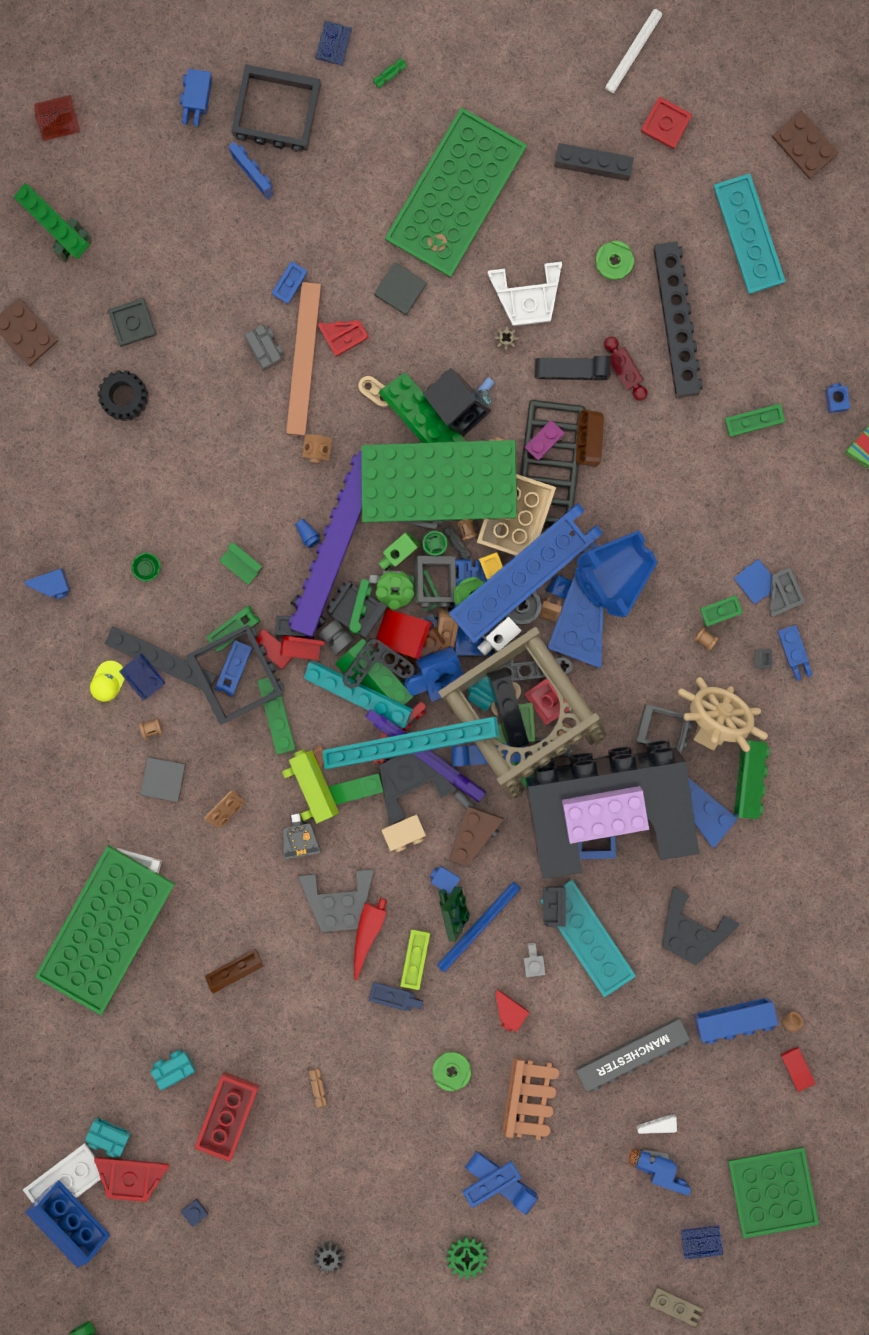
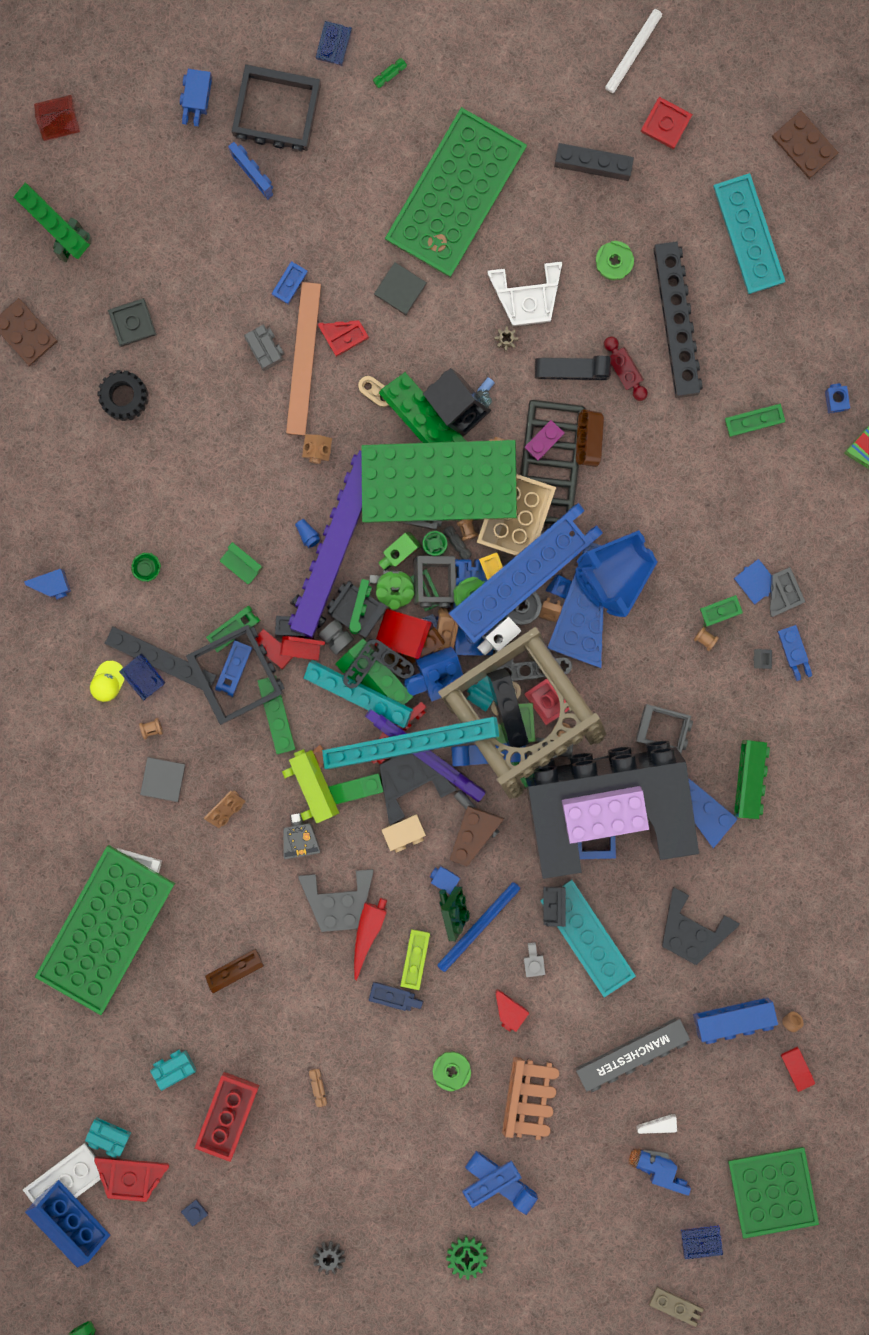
tan piece [678,677,768,752] -> none

